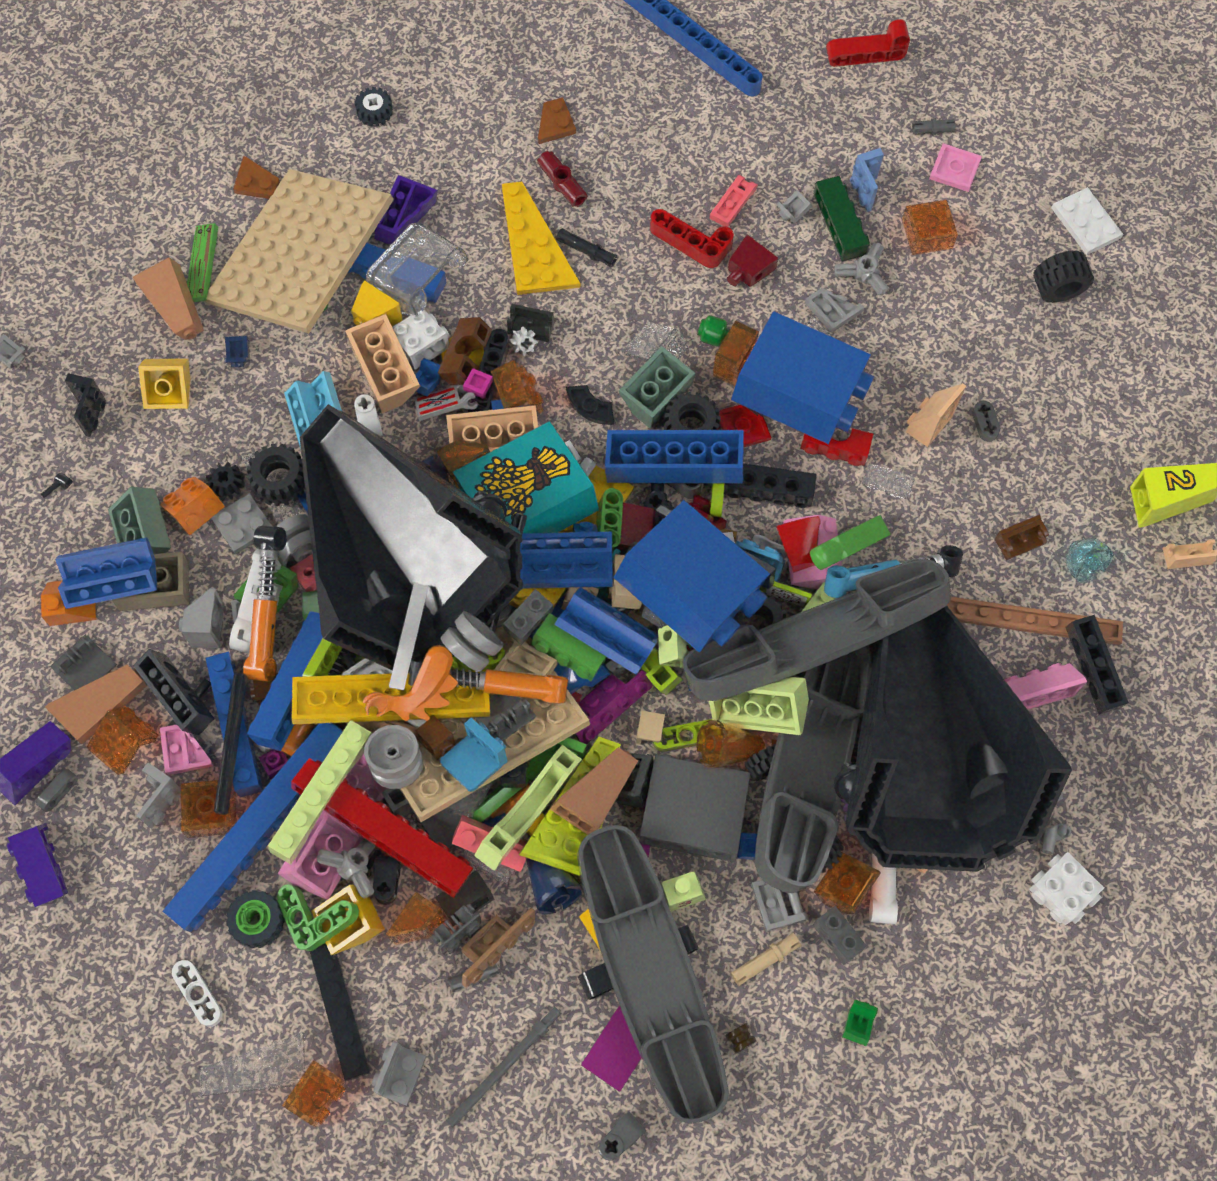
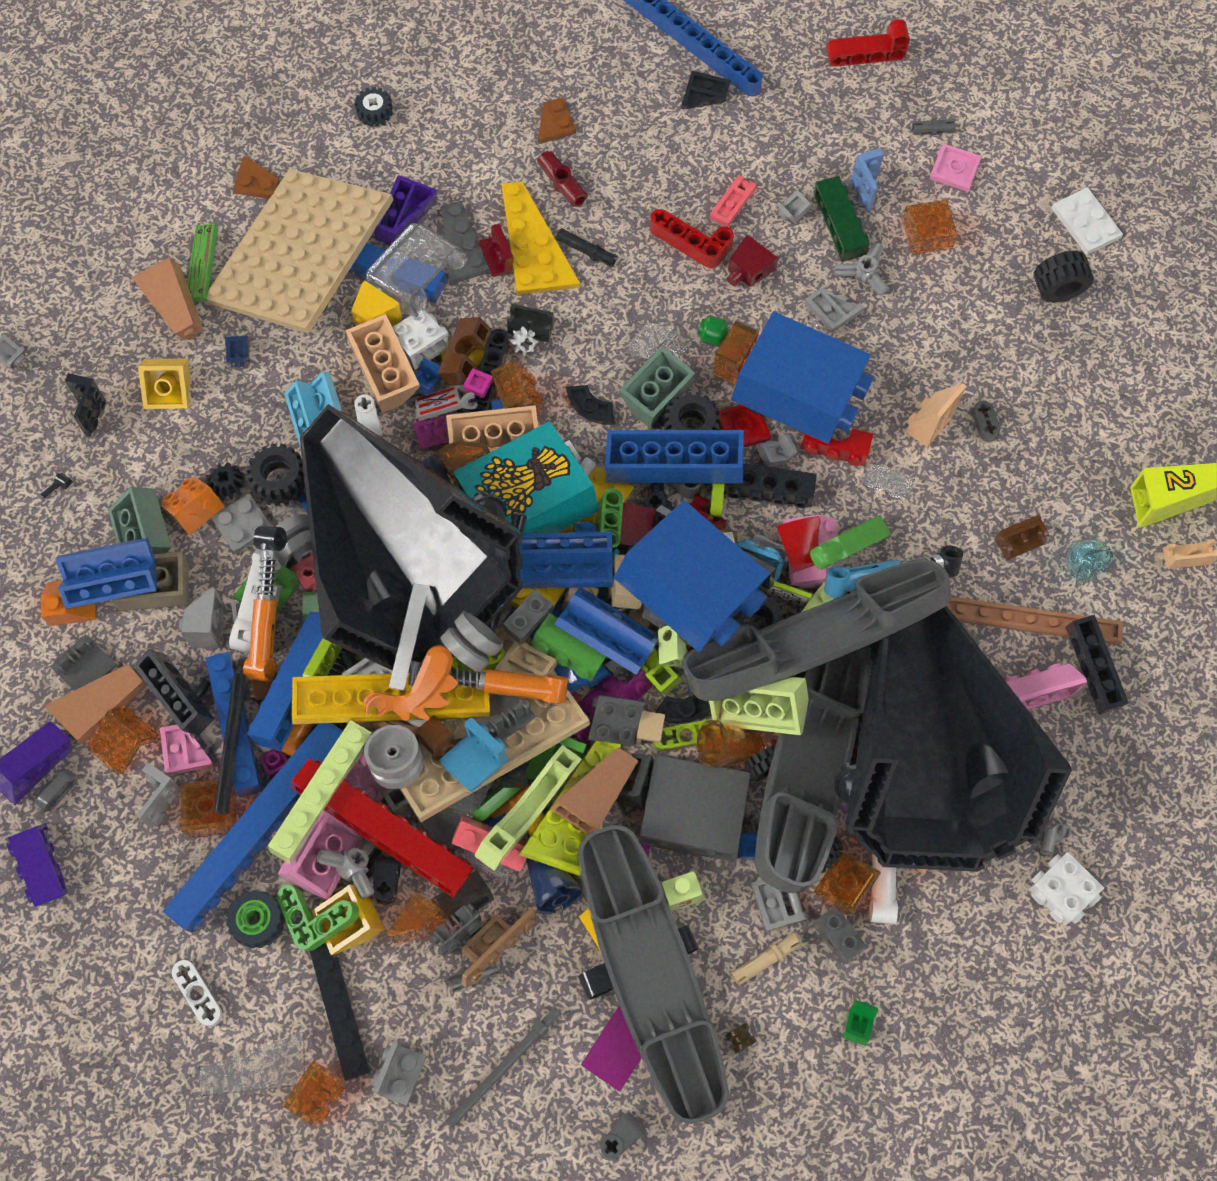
none -> magenta bracket [412,411,456,450]
none -> dark grey wing [442,201,489,285]
none -> dark red bracket [479,223,514,277]
none -> dark grey hinge [588,695,645,746]
none -> black tile [655,694,711,724]
none -> black wing [681,70,731,109]
none -> light grey bracket [757,434,797,467]

